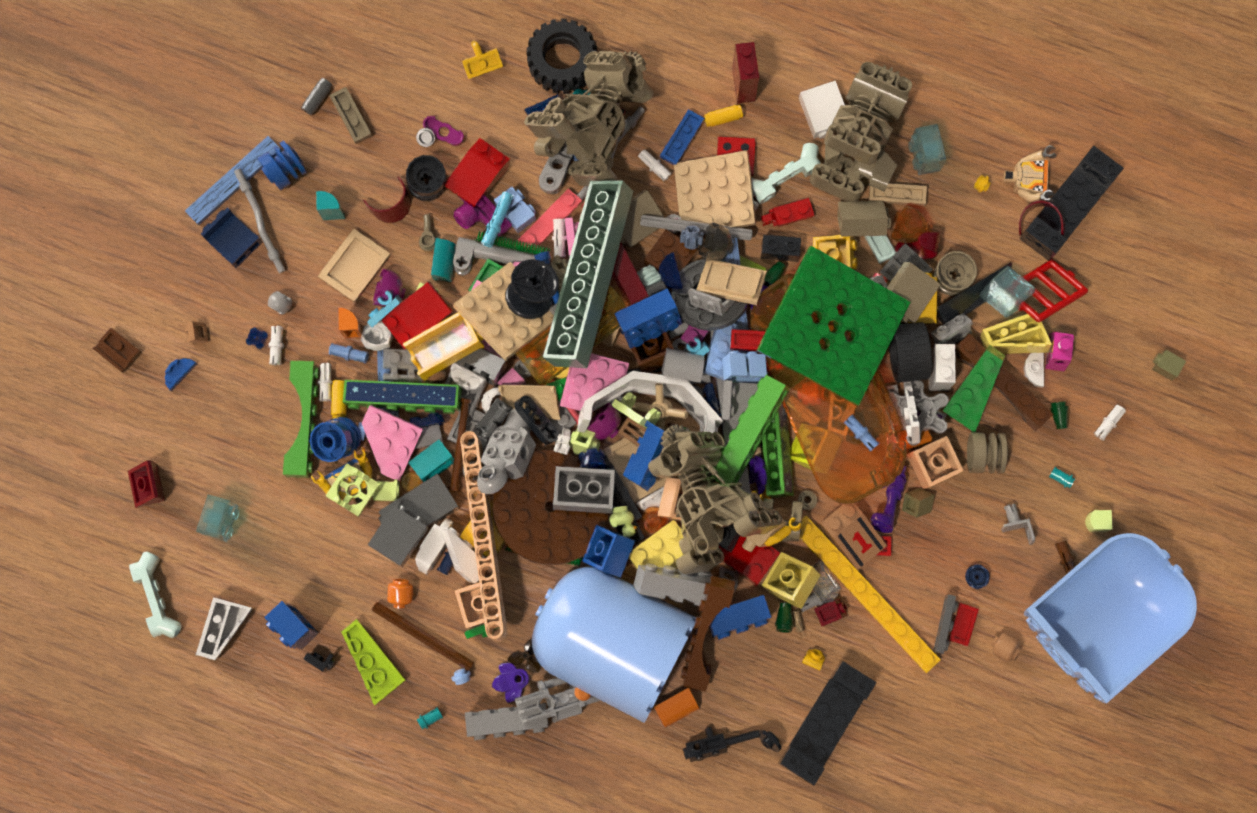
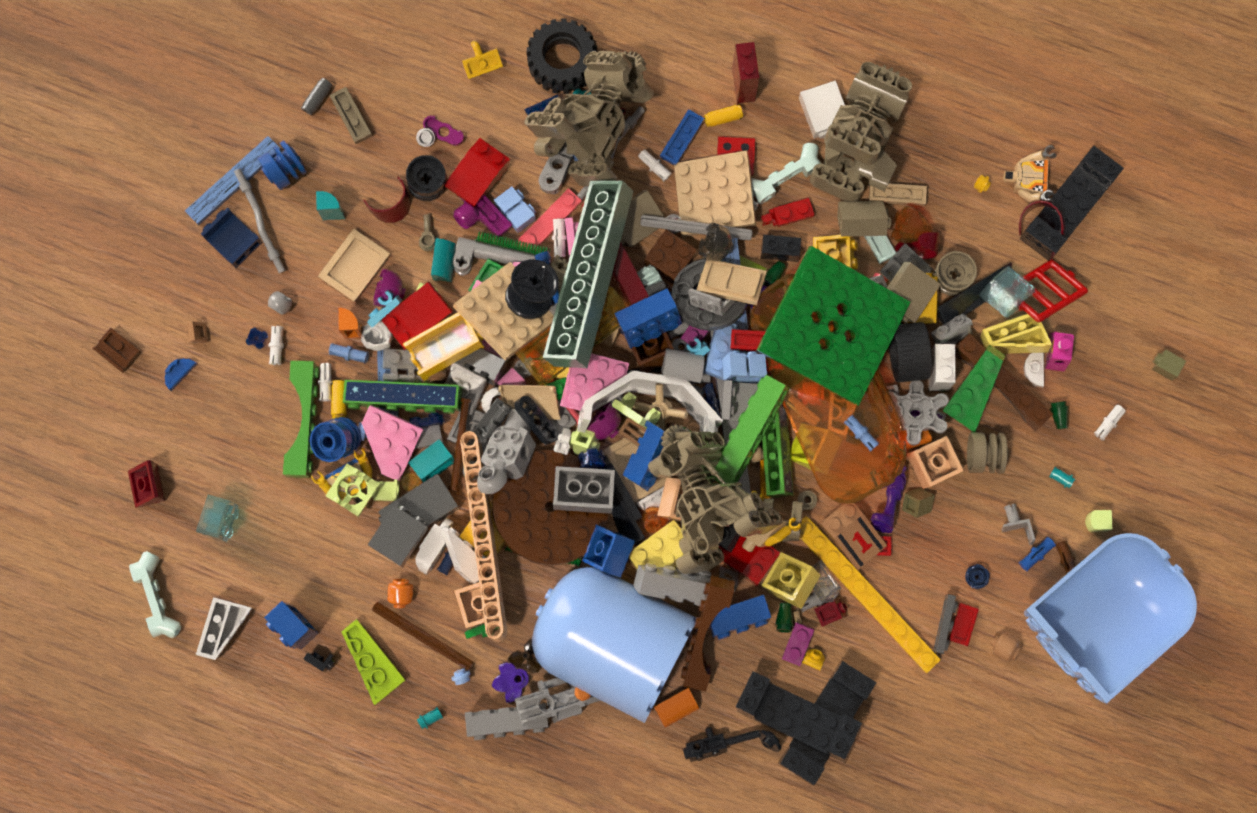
medium azure pin [481,192,514,248] -> none
yellowish green animal [609,506,637,537] -> none
clear blue plate [659,252,683,289] -> none
sand blue gear [680,225,704,249] -> none
dark purple plate [748,456,767,495] -> none
white wing [903,381,920,444] -> none
clear light blue brick [908,124,946,175] -> none
none -> black plate [736,671,862,764]
none -> magenta plate [782,622,814,666]
none -> blue pin [1019,537,1056,571]

